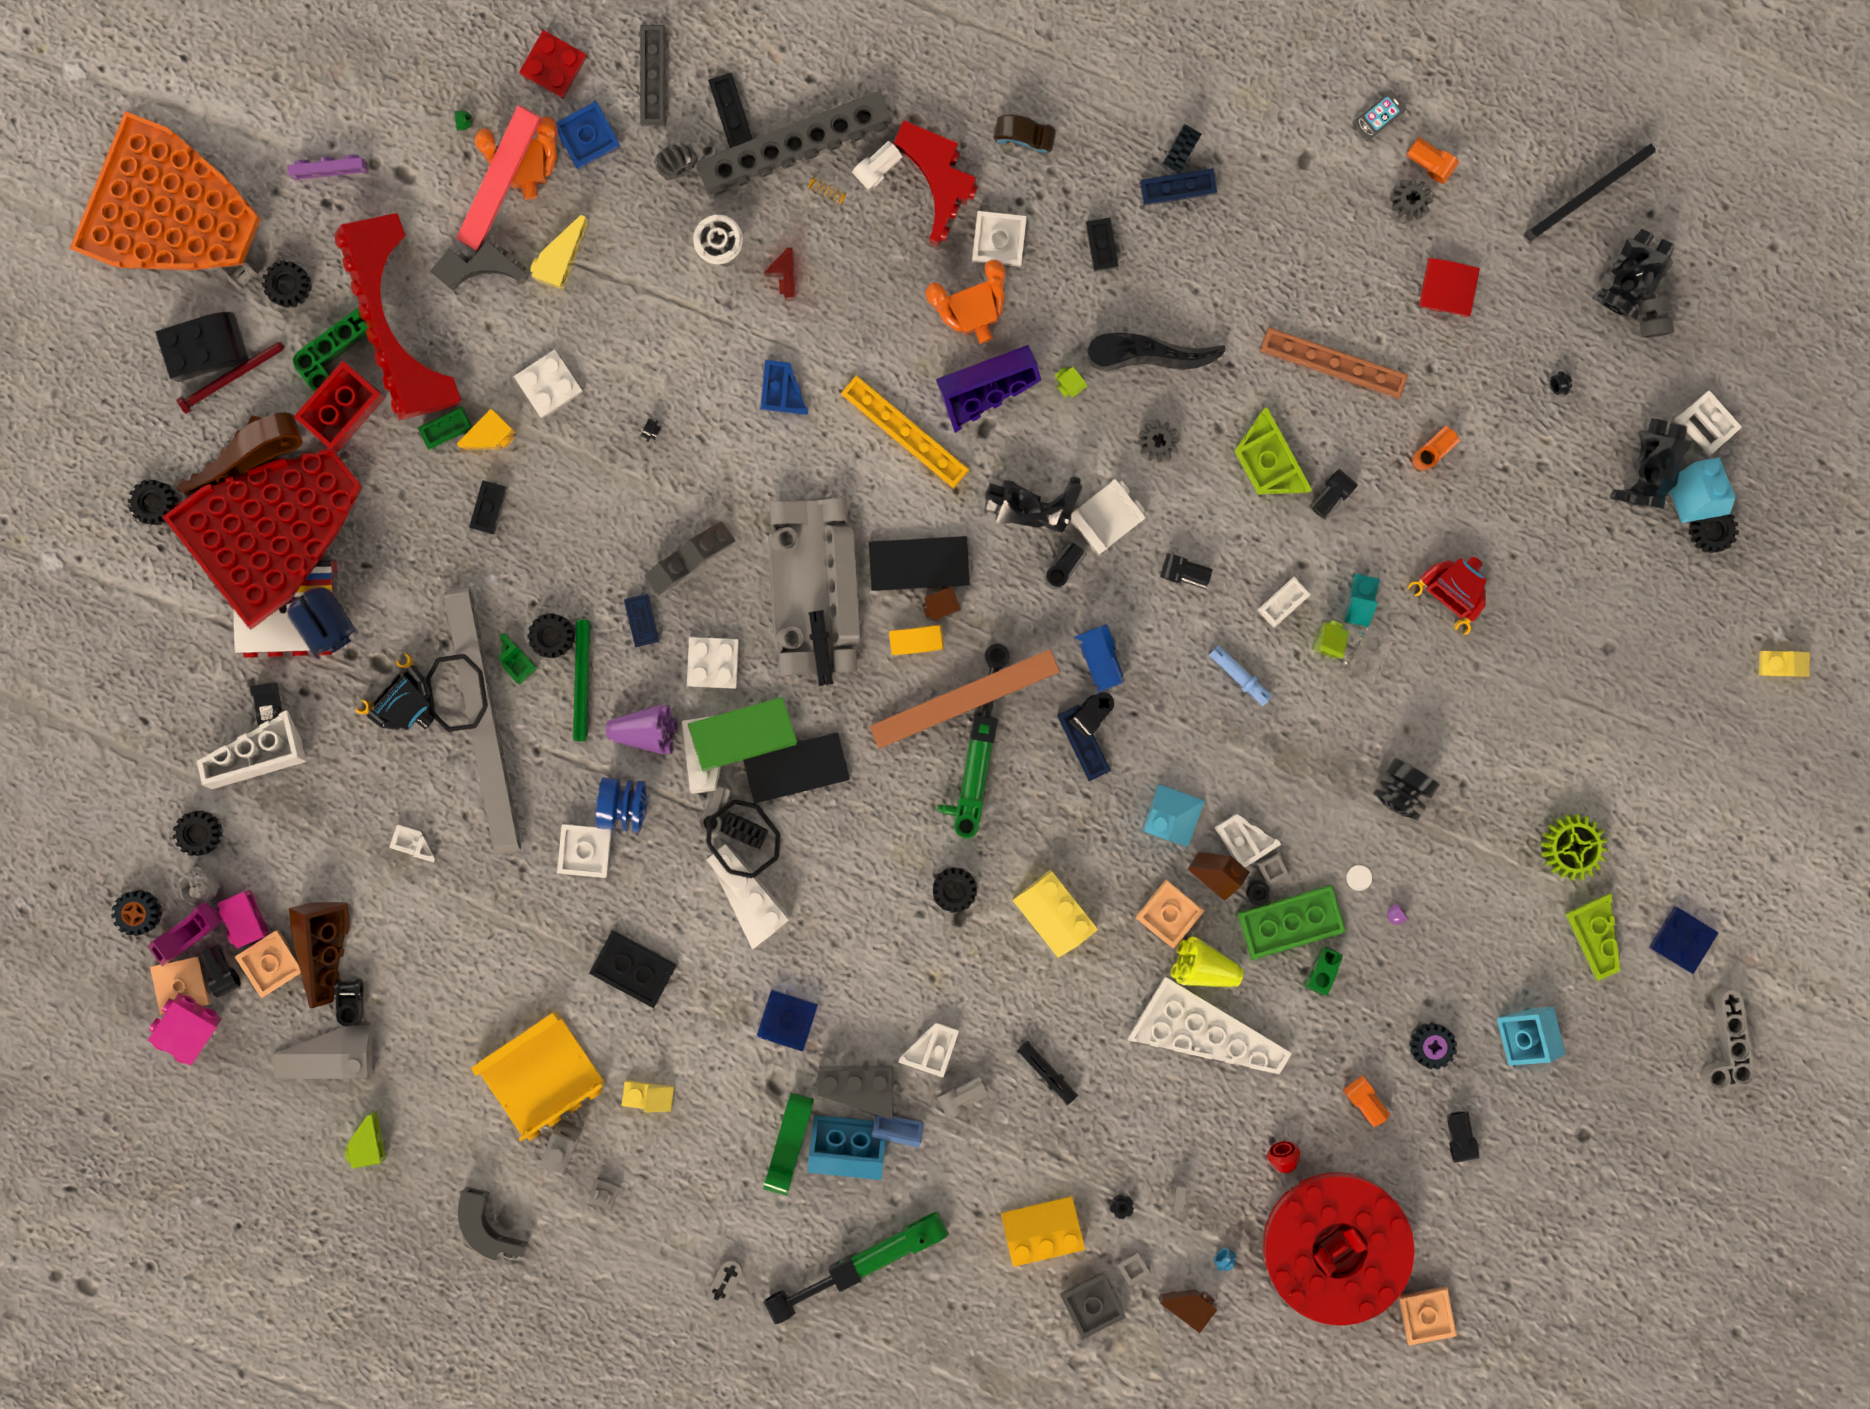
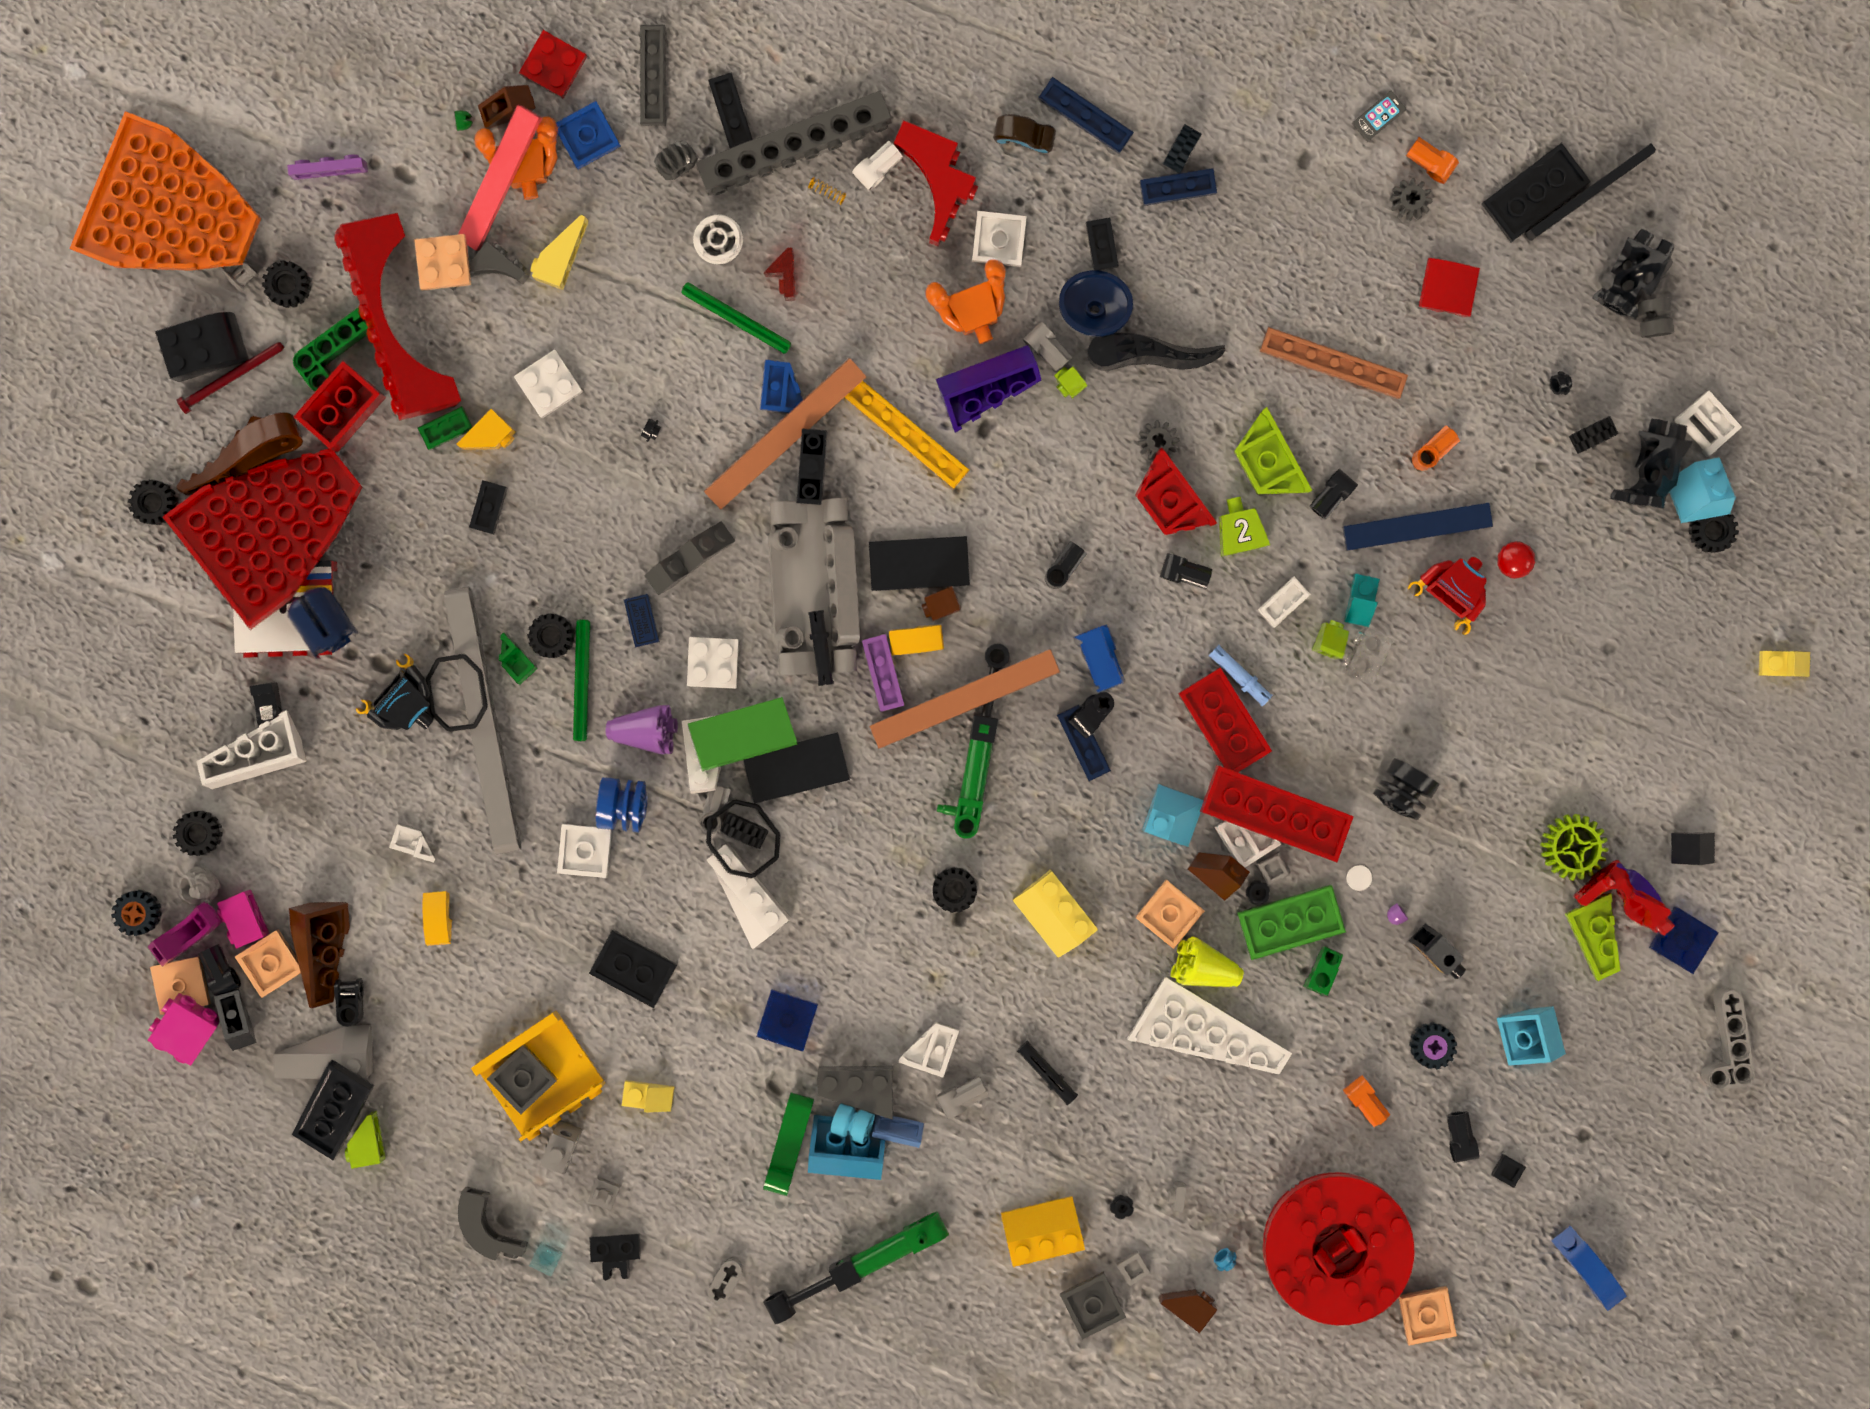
black hips [985,477,1083,533] -> none
white panel [1070,479,1146,556] -> none
red cone [1267,1141,1300,1173] -> none
none -> black slope [214,989,257,1051]
none -> black plate [292,1059,374,1160]
none -> light nougat plate [414,234,471,291]
none -> yellow slope [422,891,452,946]
none -> reddish brown slope [478,85,536,129]
none -> dark grey plate [487,1044,558,1114]
none -> clear light blue plate [529,1242,563,1277]
none -> black plate [589,1234,641,1281]
none -> green axle [681,282,791,354]
none -> nougat tile [704,358,866,510]
none -> black slope [796,429,827,505]
none -> medium azure wheel [831,1103,875,1144]
none -> medium lavender plate [862,634,904,712]
none -> light grey piece [1023,322,1073,373]
none -> dark blue tile [1038,77,1134,154]
none -> dark blue dish [1059,270,1133,336]
none -> red wing [1135,447,1217,535]
none -> red plate [1178,667,1272,772]
none -> red plate [1200,765,1354,863]
none -> lime torso [1219,496,1270,557]
none -> dark blue tile [1342,503,1493,551]
none -> black torso [1408,923,1466,979]
none -> black tile [1481,143,1591,243]
none -> black tile [1491,1154,1526,1188]
none -> red hair [1497,541,1536,579]
none -> blue arch [1551,1226,1627,1311]
none -> black tyre [1569,416,1619,454]
none -> red hips [1573,860,1675,936]
none -> black piece [1671,832,1715,865]

